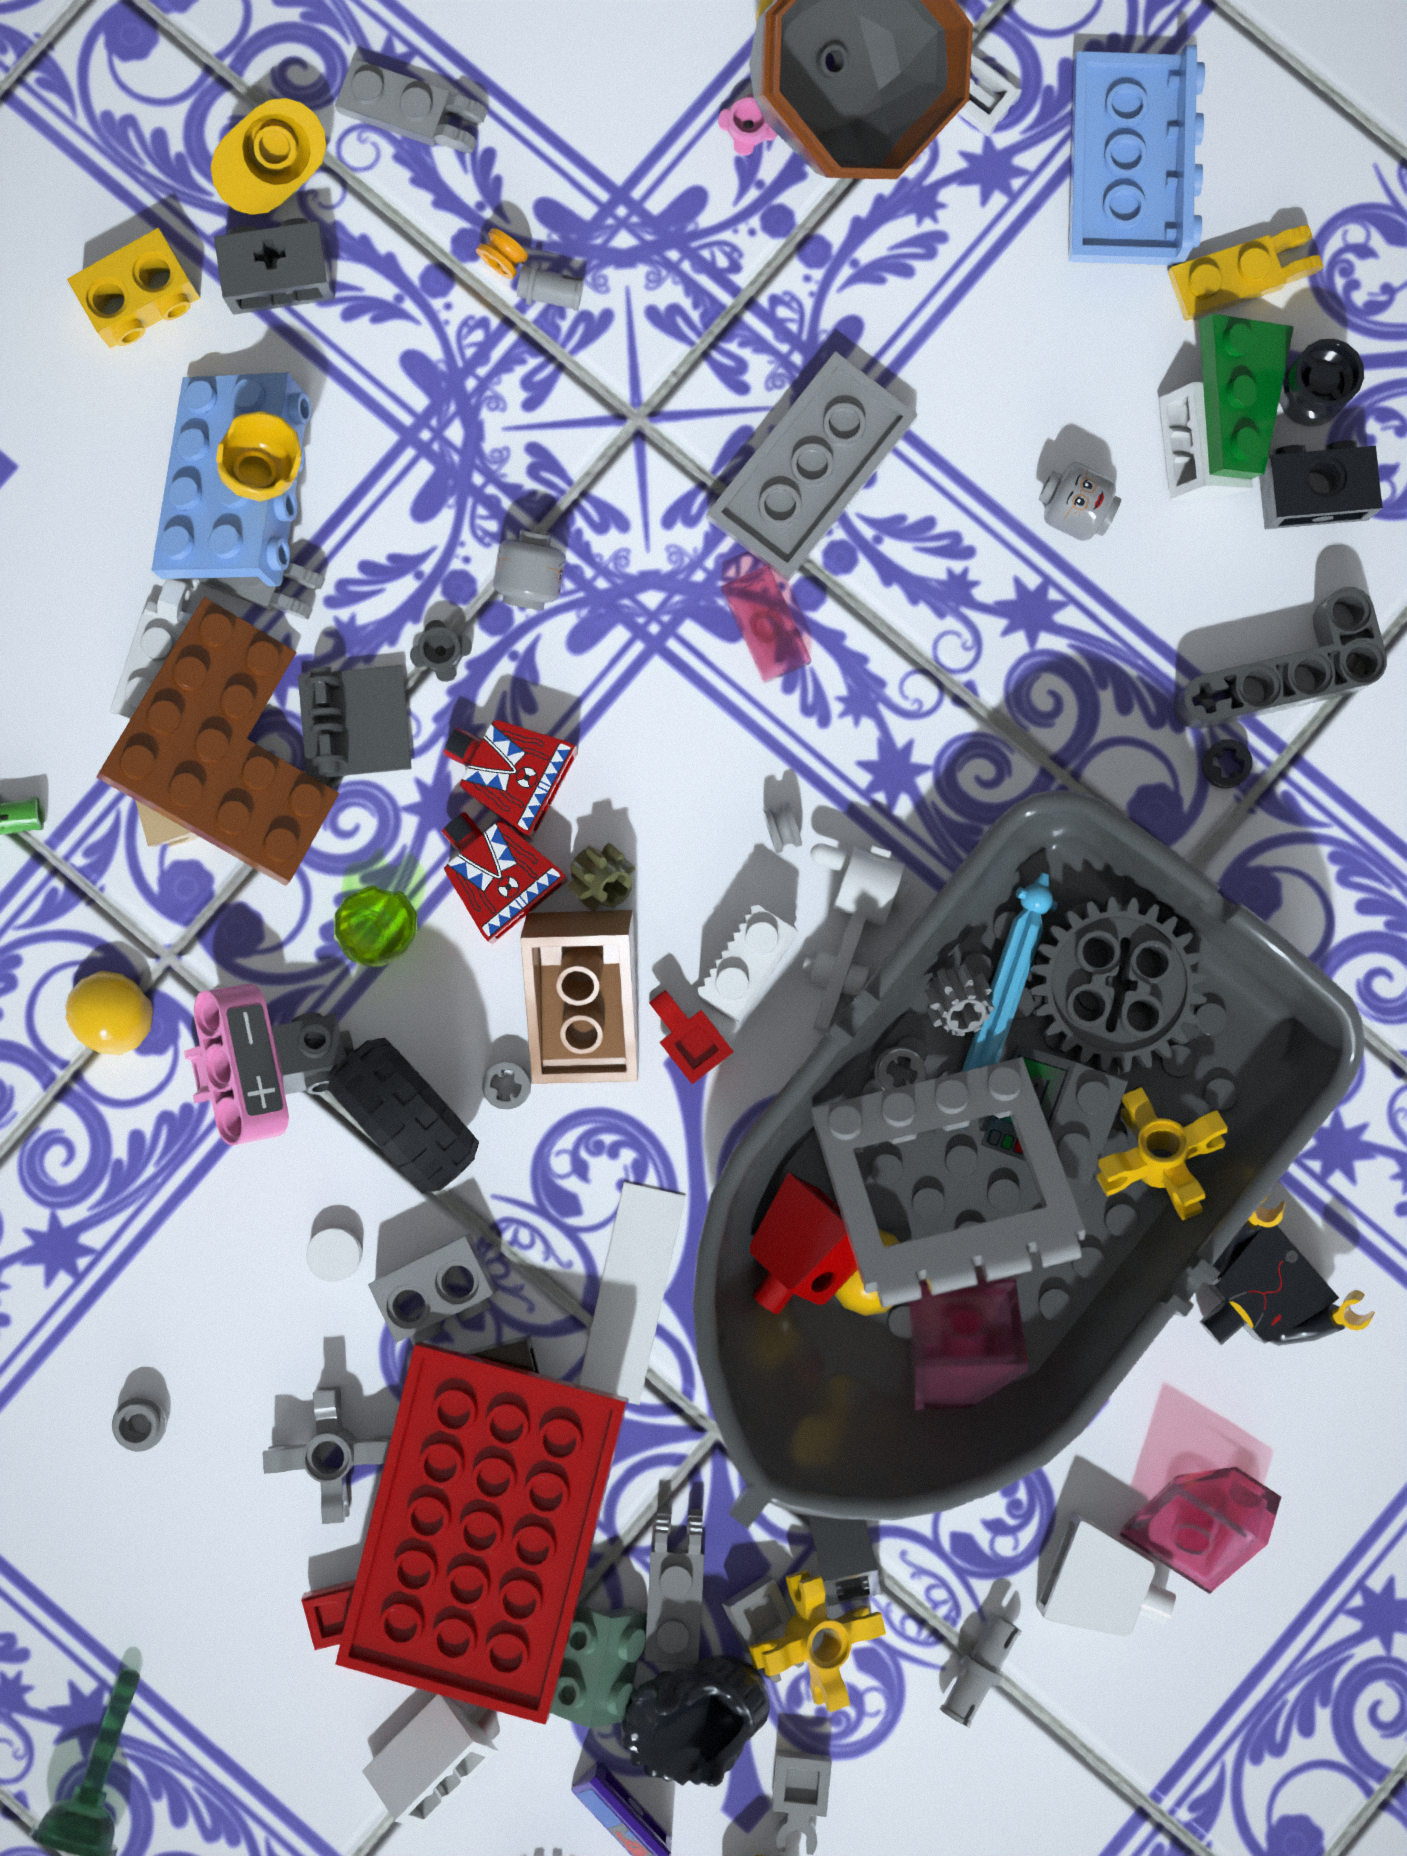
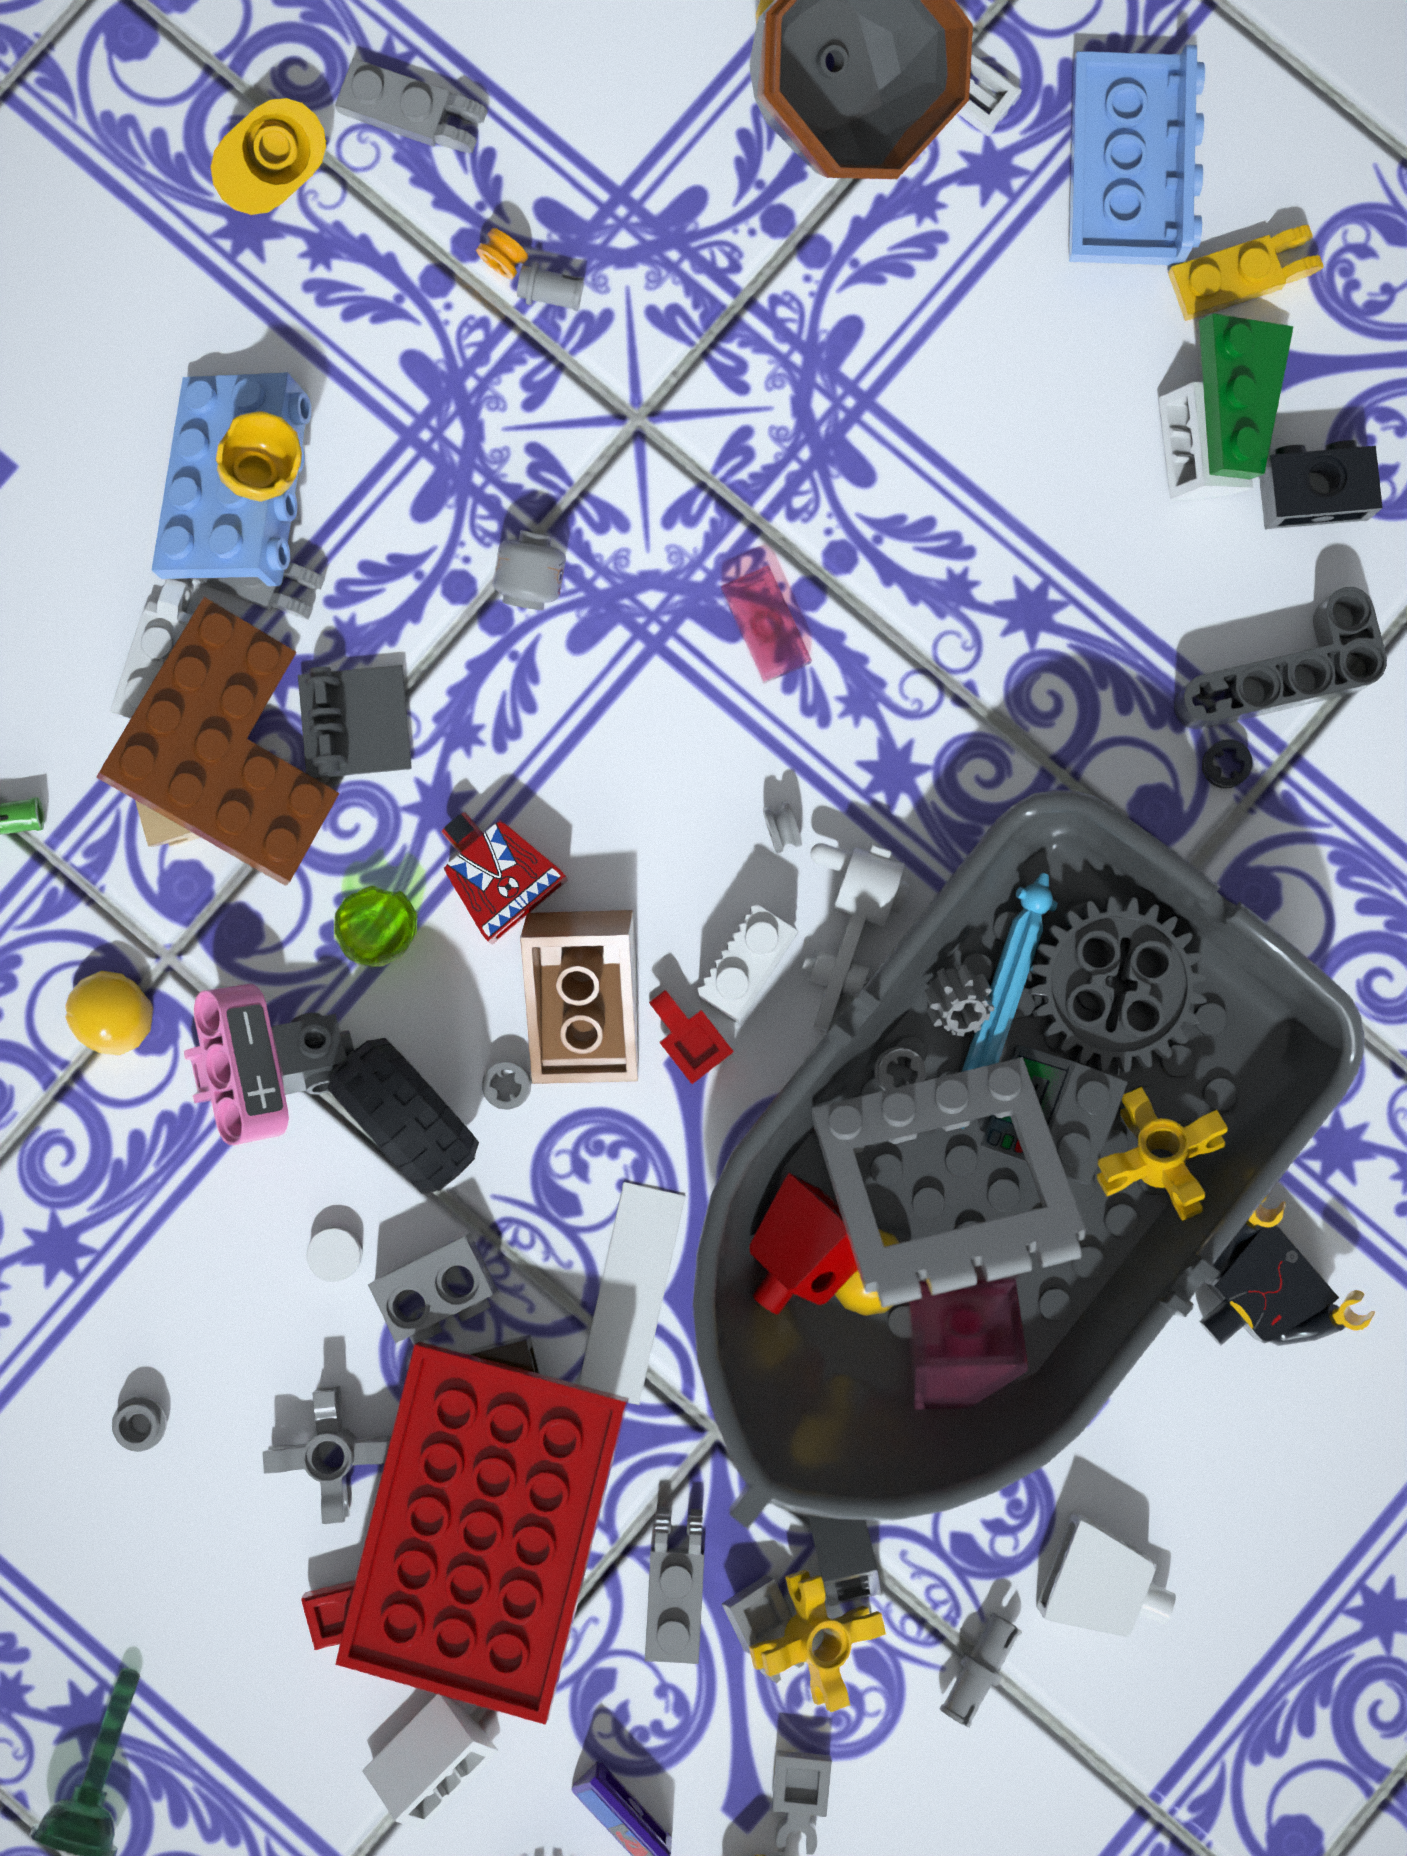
yellow brick [67,227,200,349] -> none
dark grey brick [214,218,335,315] -> none
dark grey plate [410,620,472,682] -> none
torso [443,719,578,841] -> none
sand green bracket [551,1604,647,1729] -> none
olive gear [567,842,636,912] -> none
black hair [620,1654,770,1787] -> none
light grey plate [706,351,918,582] -> none
bright pink plate [718,94,778,156] -> none
light grey head [1038,462,1122,541] -> none
clear pink slope [1119,1467,1282,1595] -> none
black wheel [1279,338,1364,427] -> none

